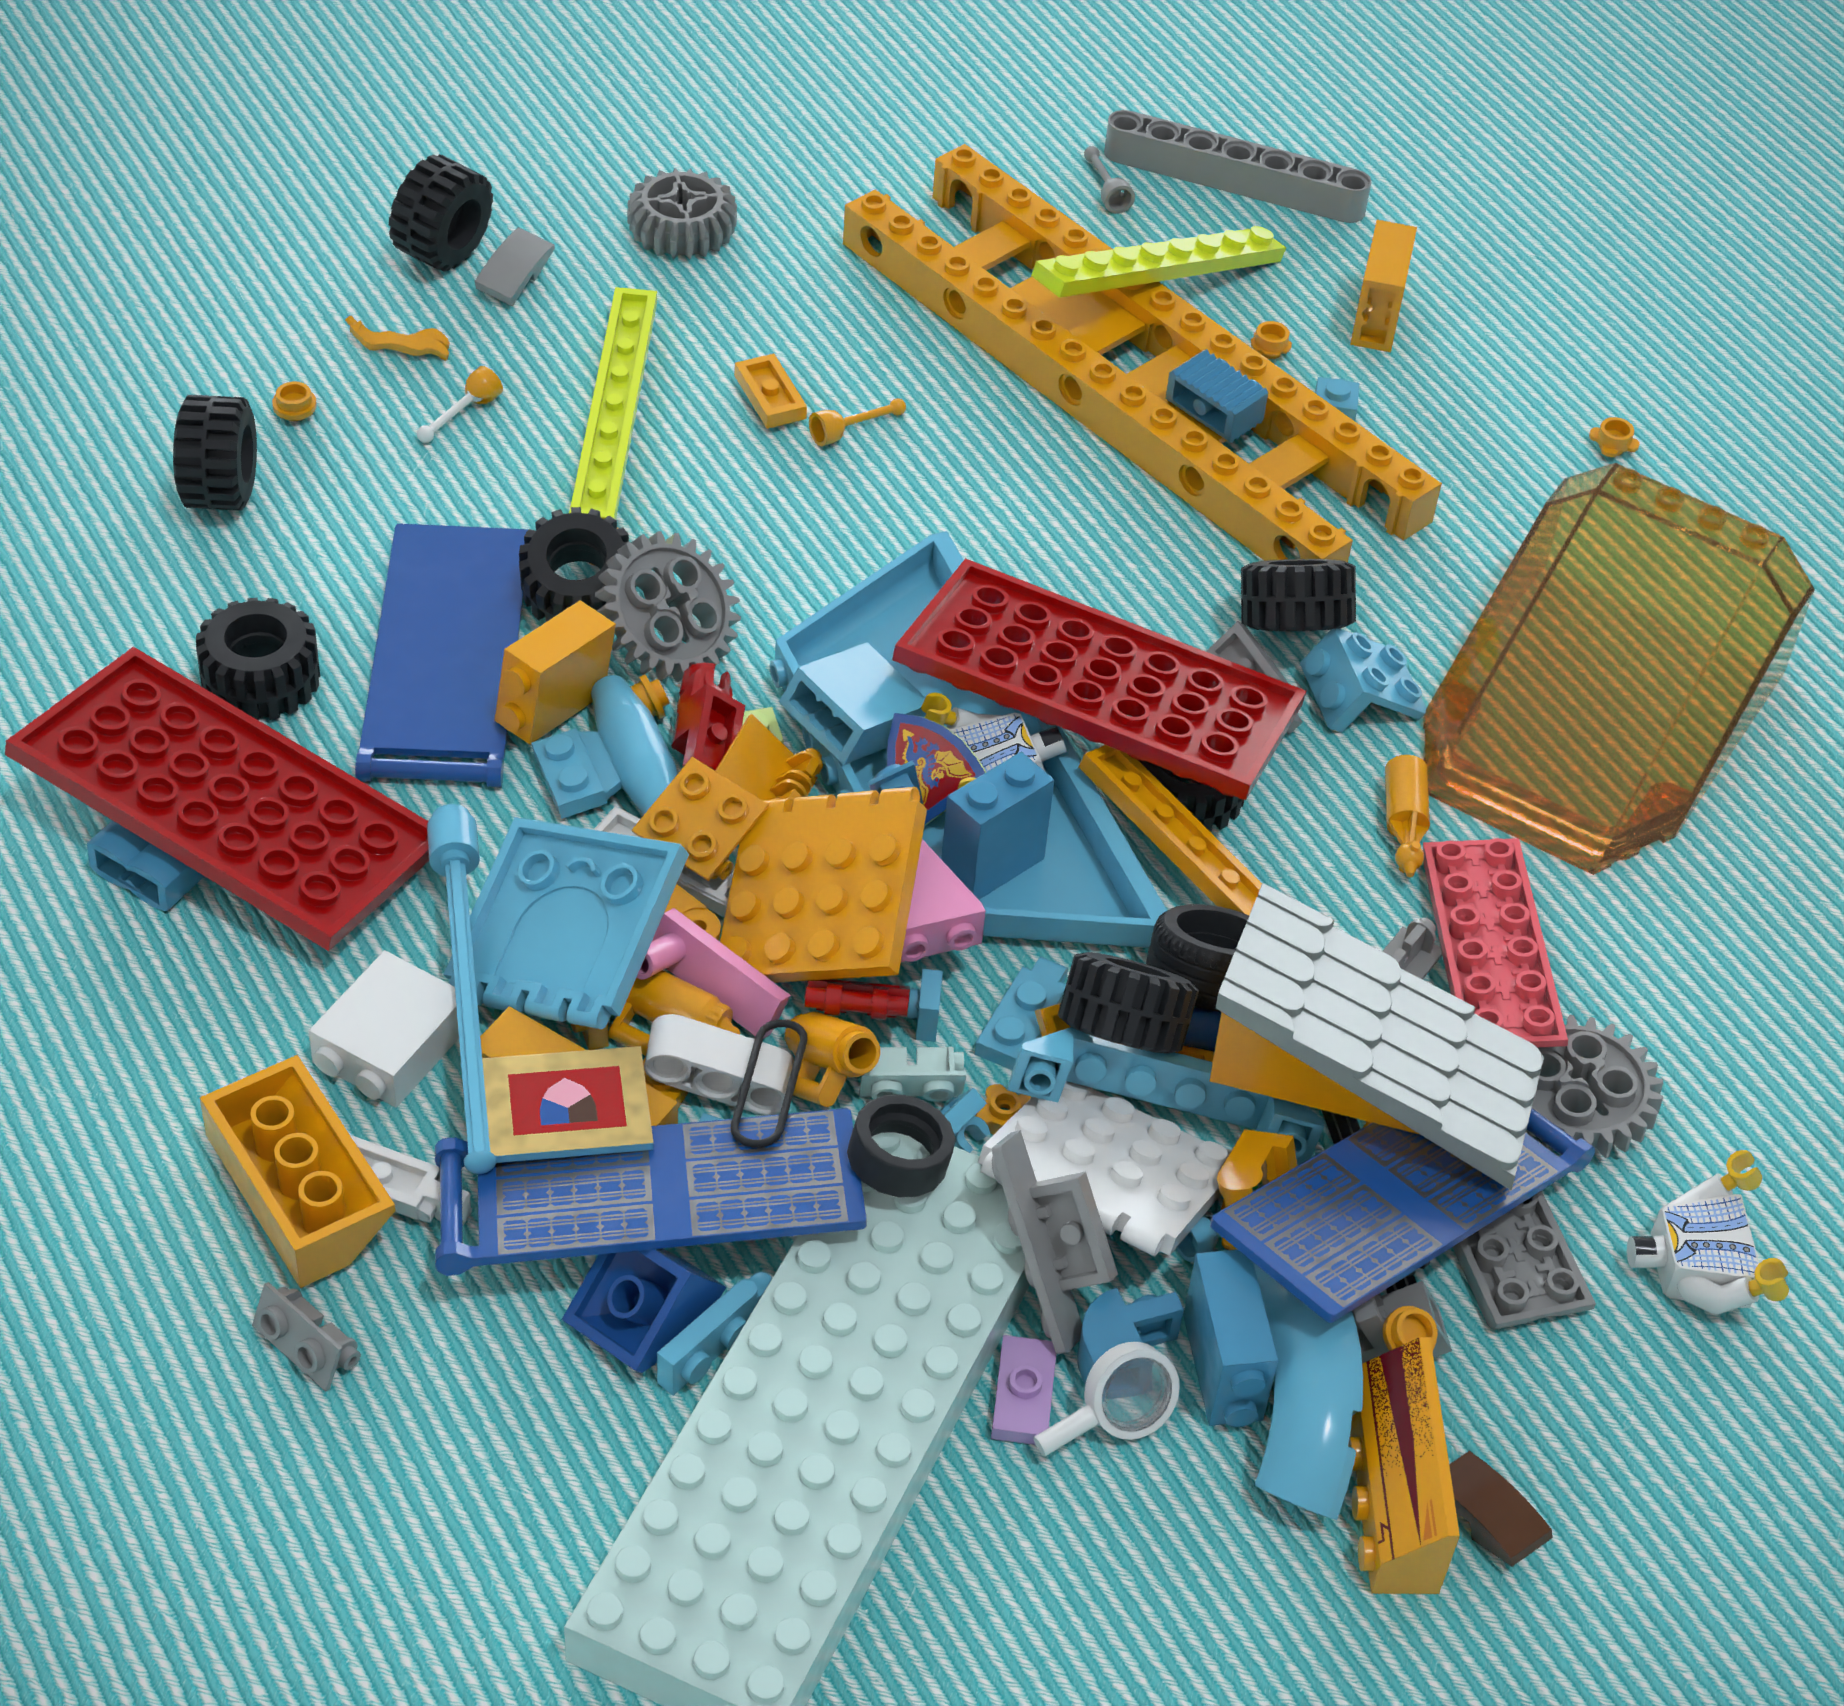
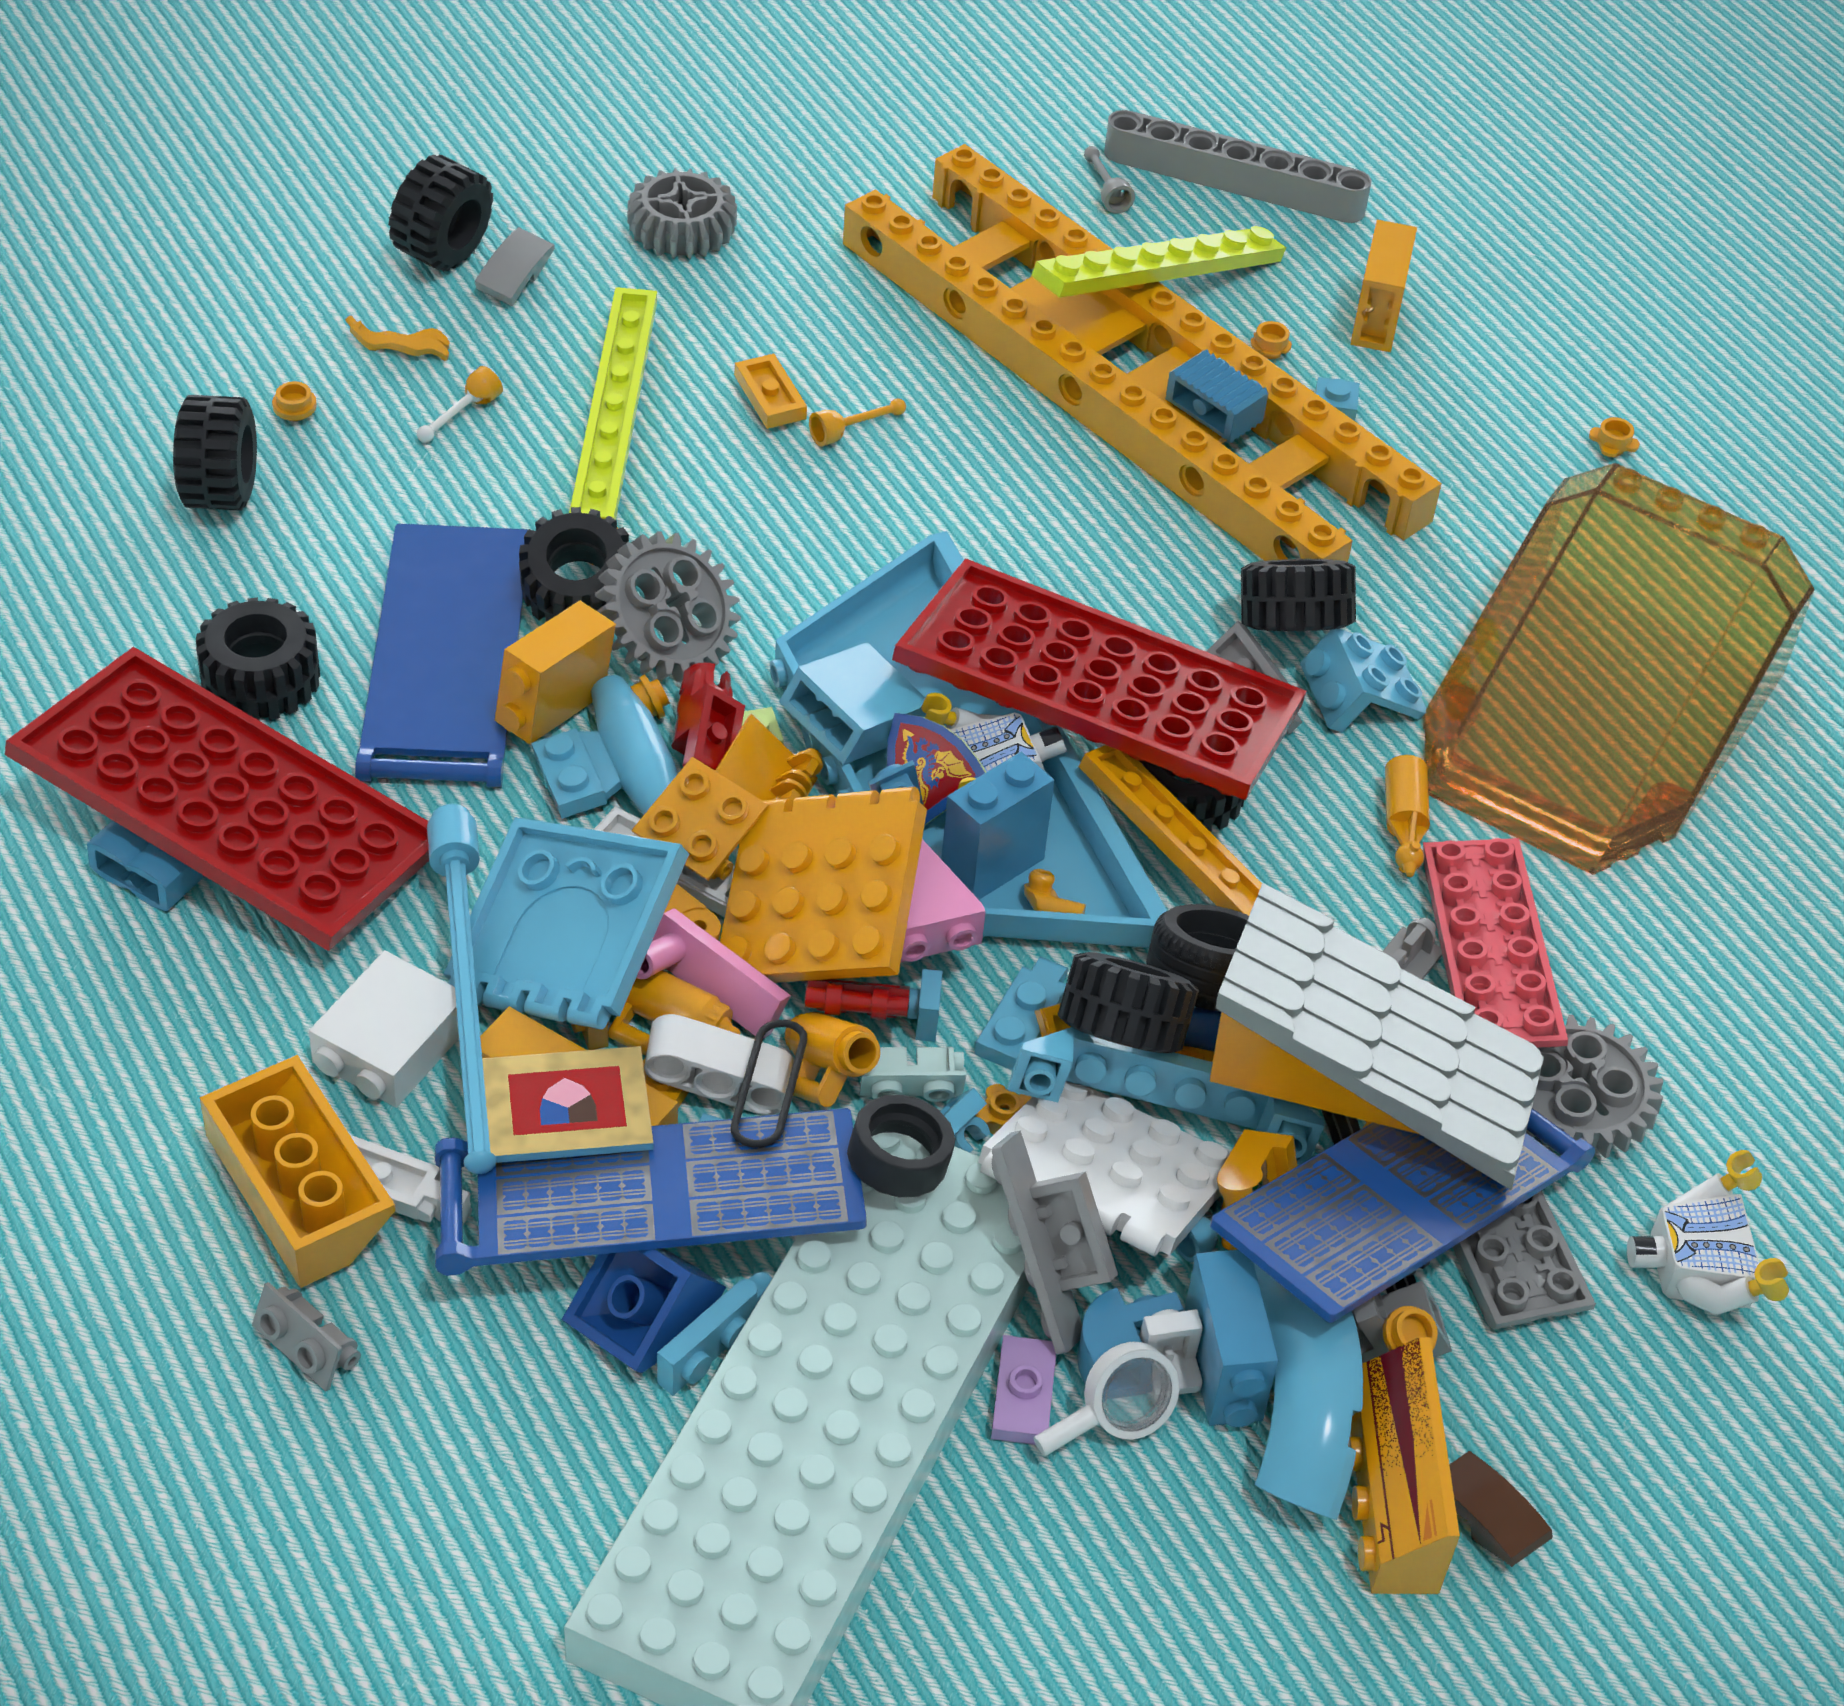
none -> light orange arm [1024,869,1086,914]
none -> white bracket [1140,1309,1203,1398]

